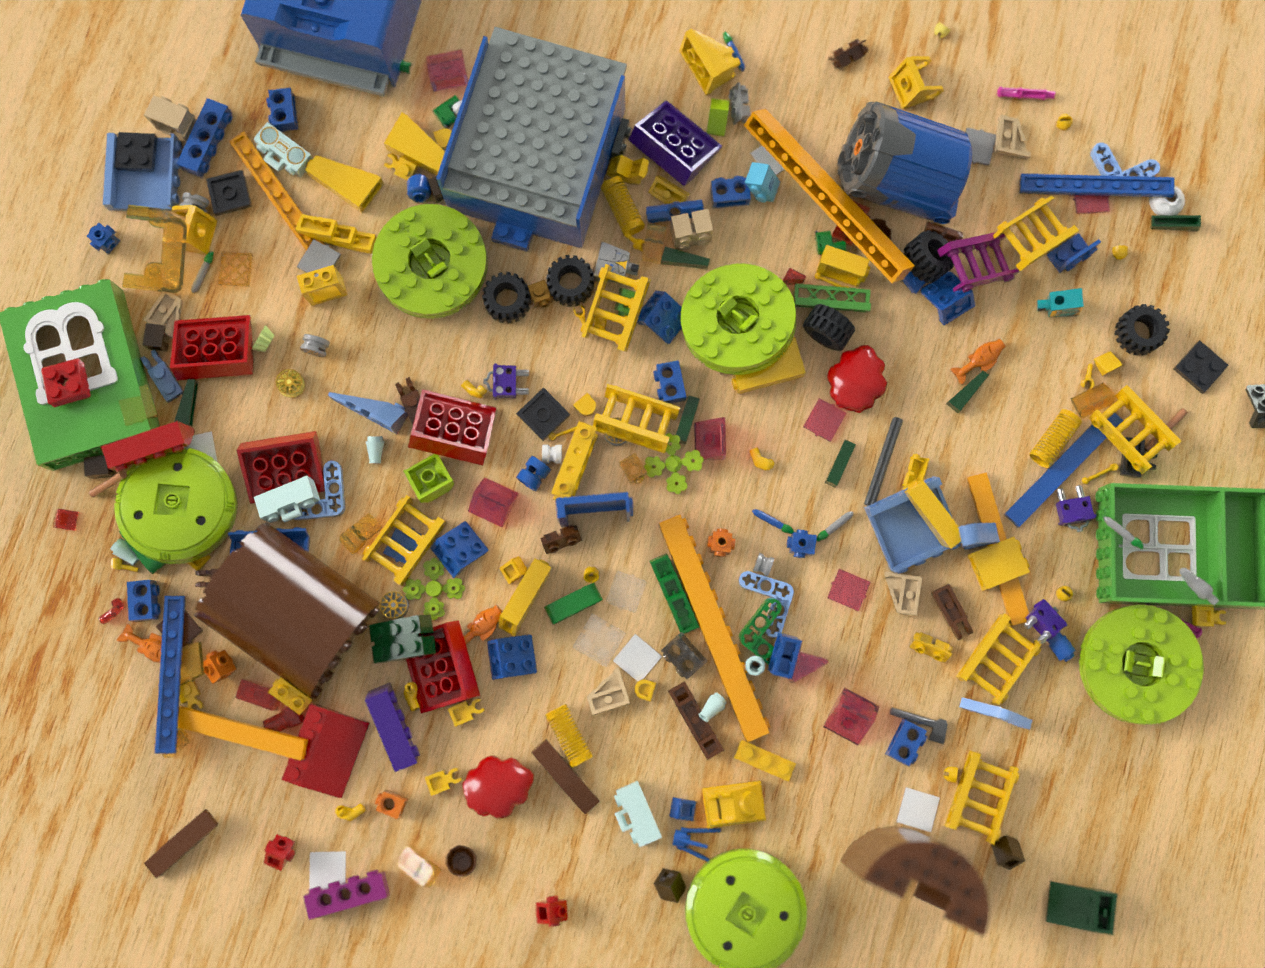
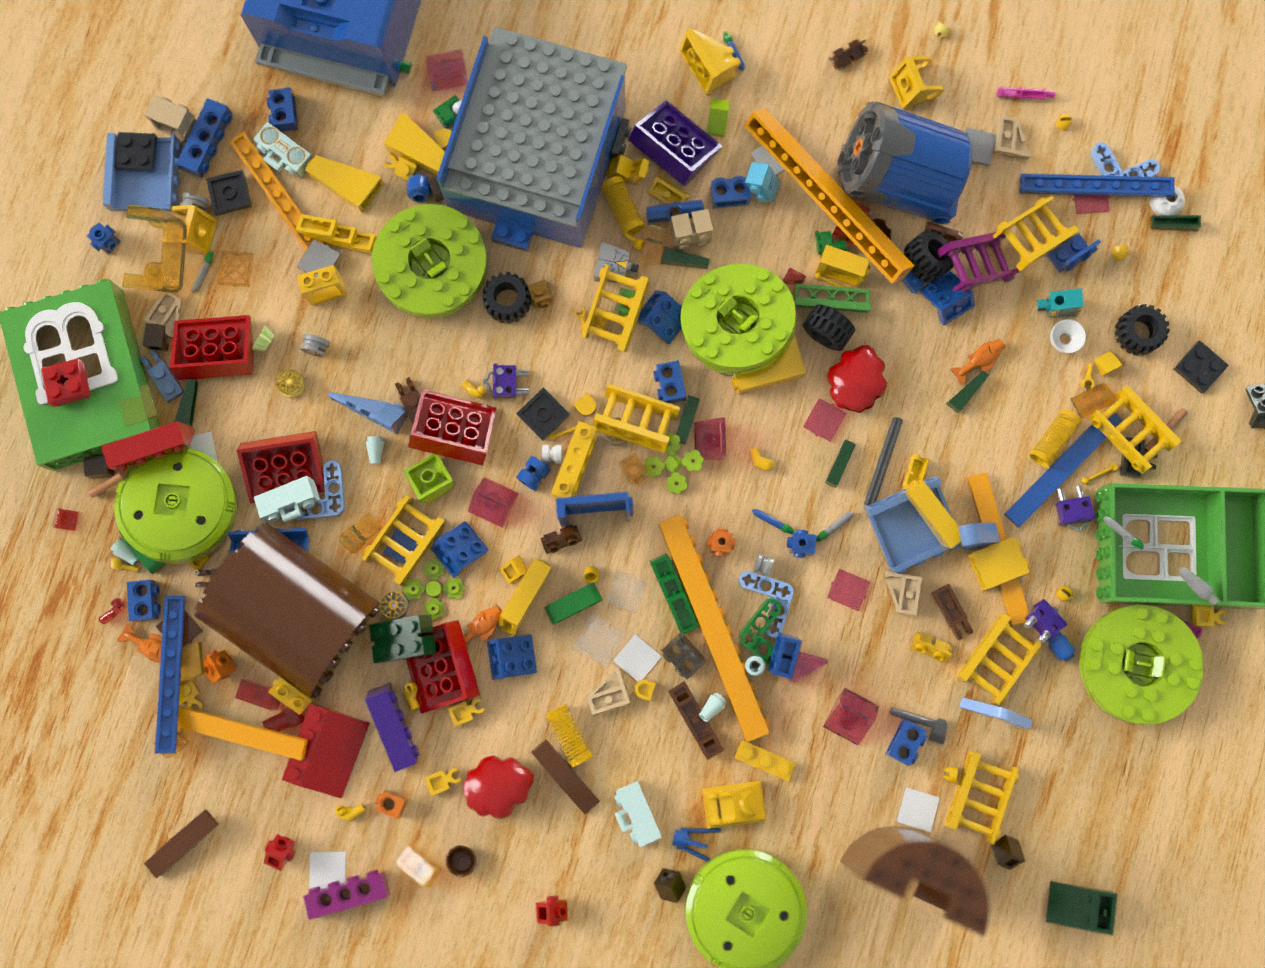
black tyre [546,255,594,307] -> none
blue slope [670,797,696,821] -> none
light grey hinge [729,82,750,125] -> none
none -> white piece [1050,319,1086,354]

